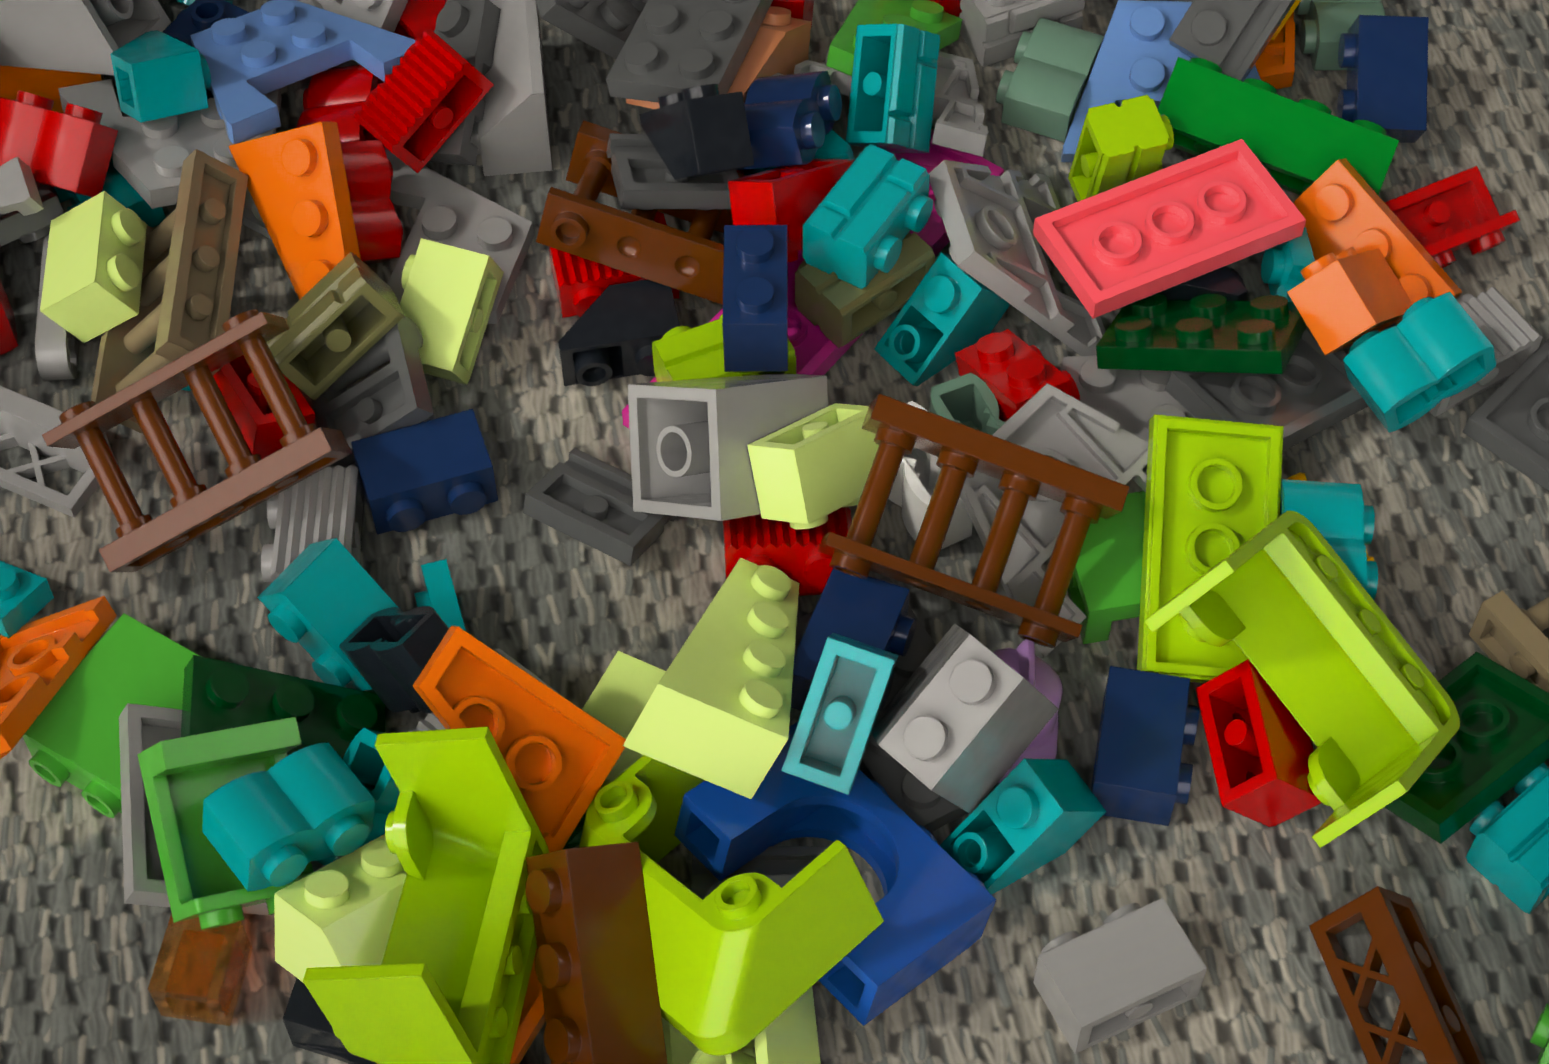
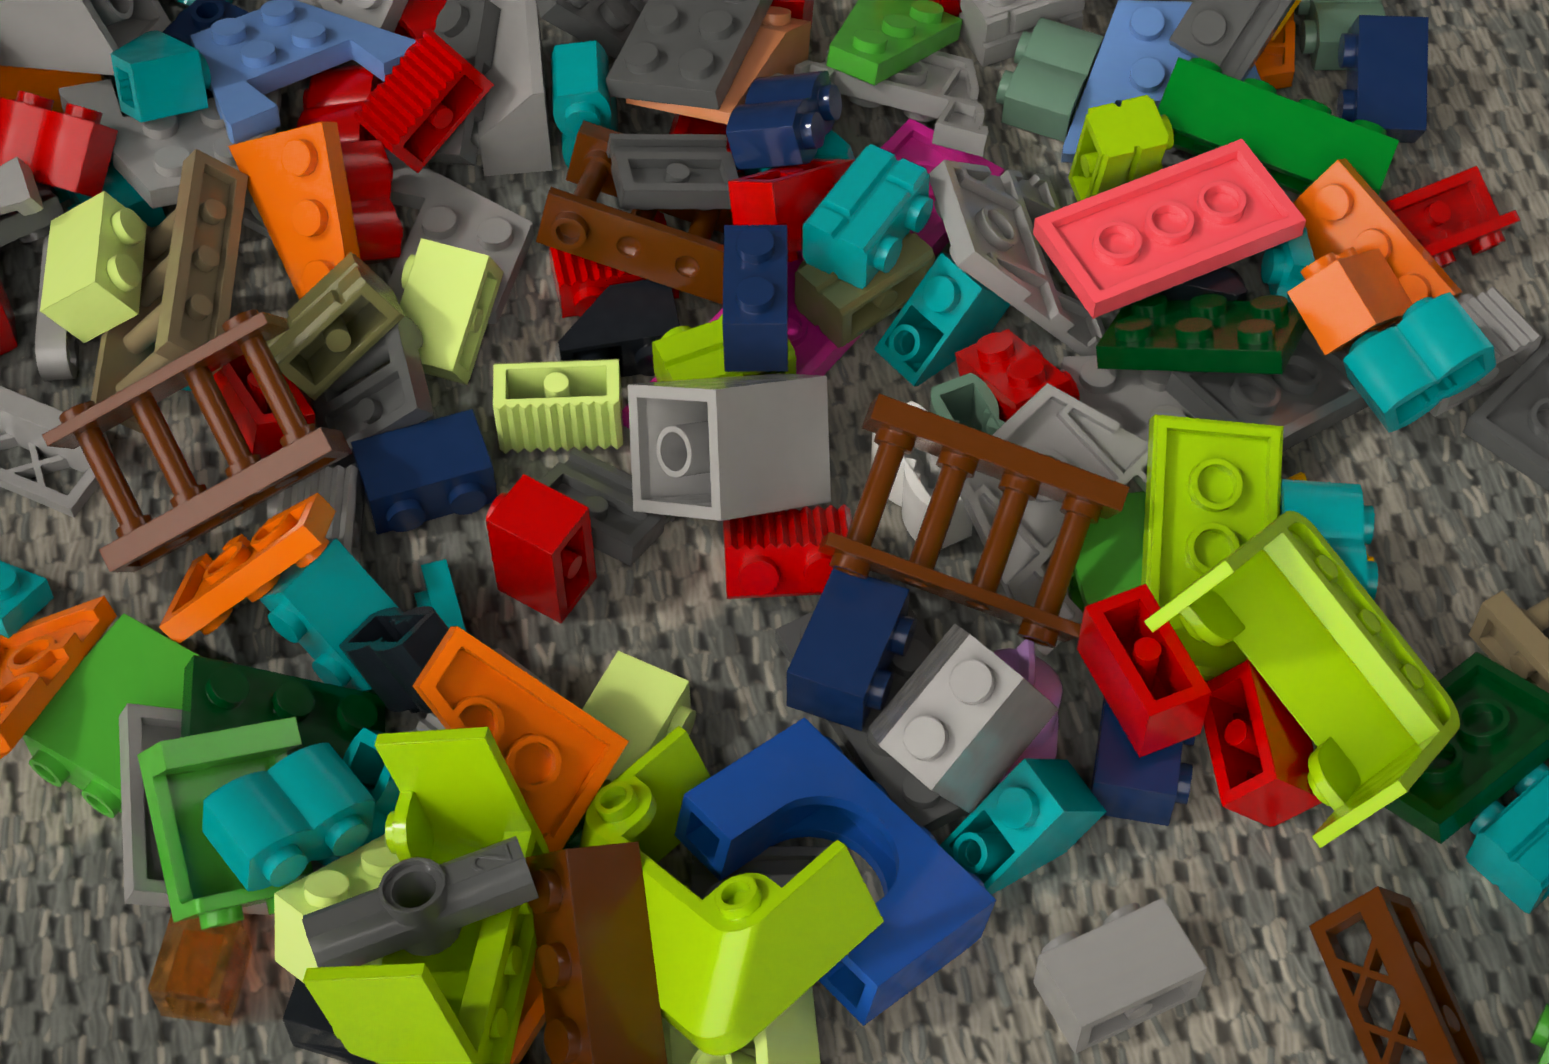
yellowish green wedge [623,557,800,799] -> none
black slope [639,84,754,180] -> none
yellowish green brick [747,403,879,529] -> none
teal brick [781,633,898,795] -> none
teal brick [846,24,940,153] -> none
none -> orange wing [159,493,336,644]
none -> dark grey piece [302,836,539,967]
none -> red brick [486,474,597,623]
none -> yellowish green brick [493,359,623,454]
none -> teal brick [551,40,619,168]
none -> red brick [1077,584,1212,758]

